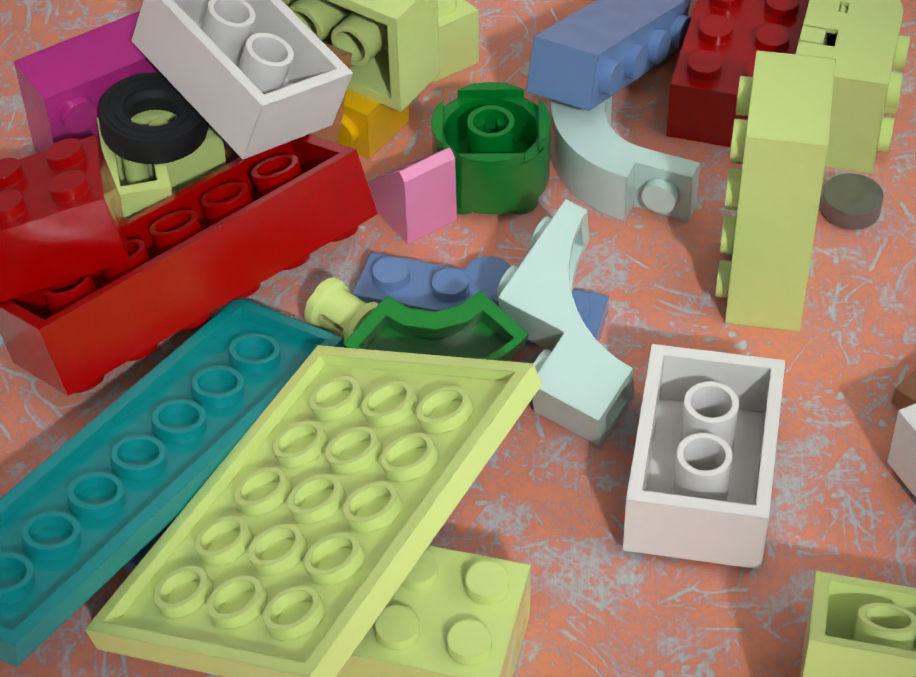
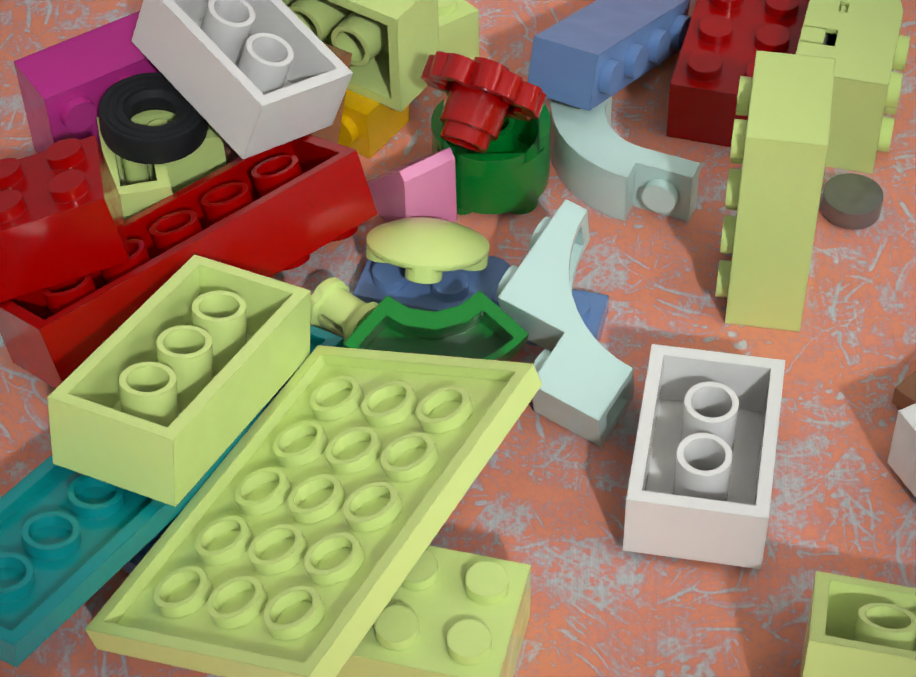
none -> yellowish green brick [47,254,311,507]
none -> yellowish green dish [366,217,490,284]
none -> red plant [421,51,547,153]

